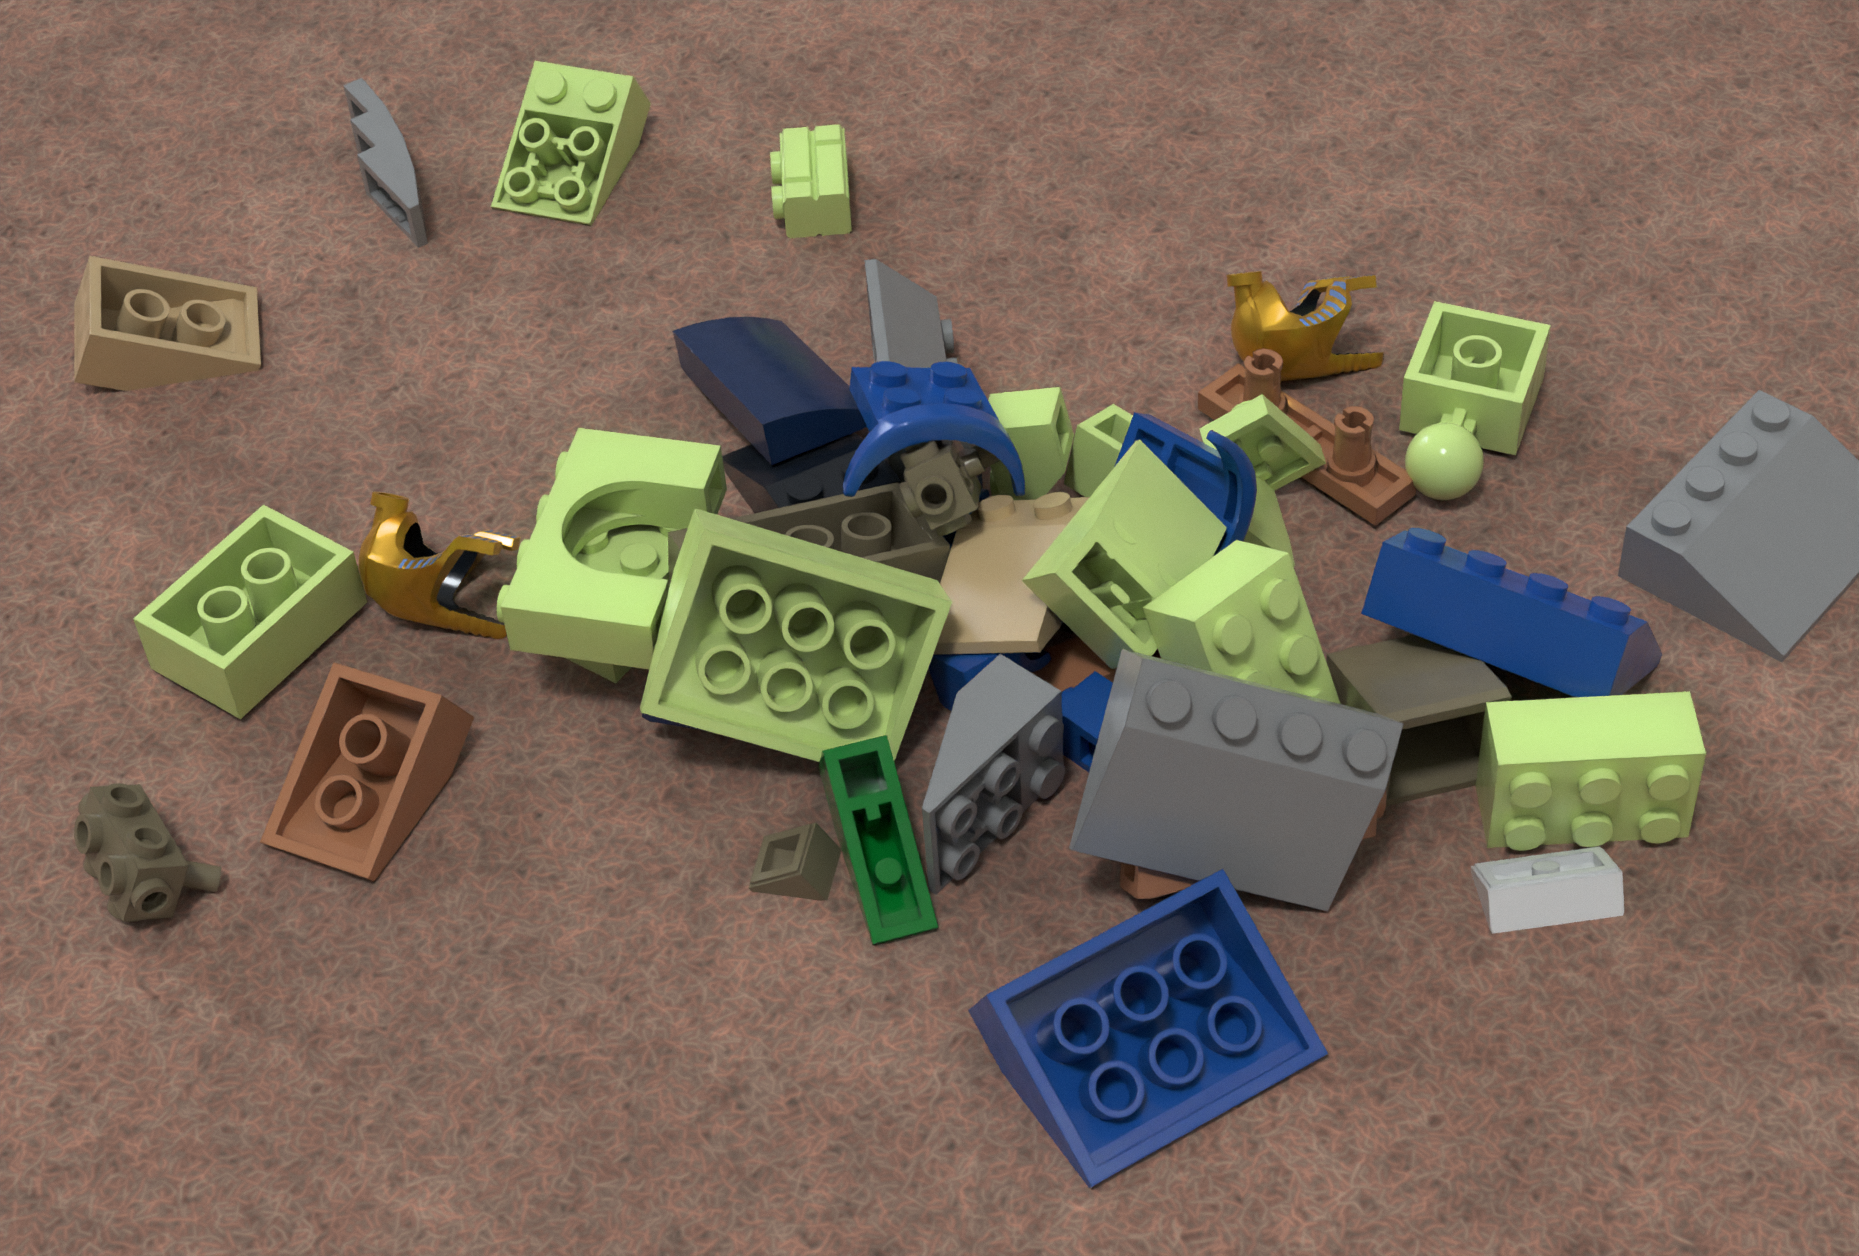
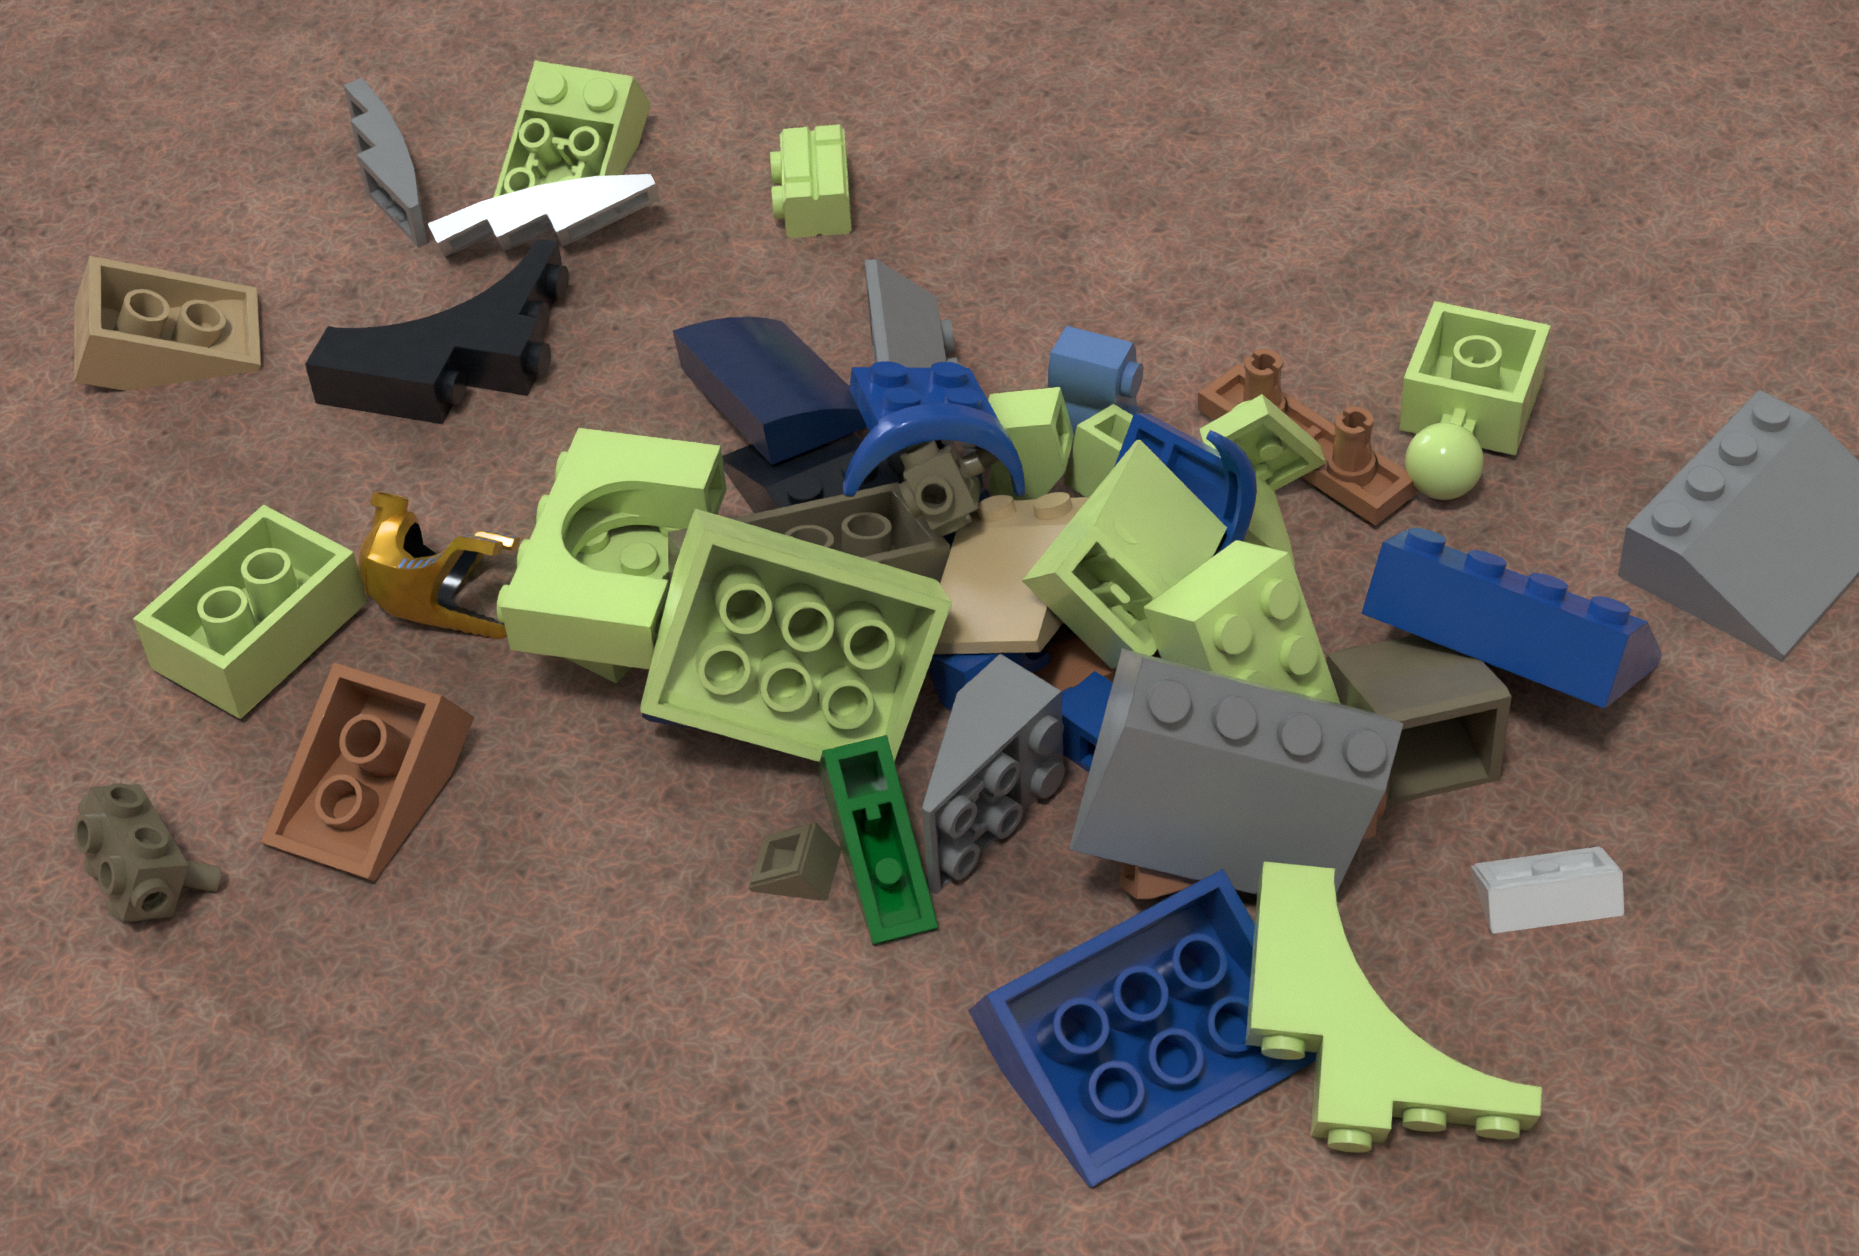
pearl gold piece [1227,271,1384,381] -> none
yellowish green brick [1476,691,1706,851] -> none
none -> black arch [305,239,569,424]
none -> white slope [428,174,660,257]
none -> medium blue brick [1048,326,1144,443]
none -> yellowish green arch [1245,861,1542,1152]

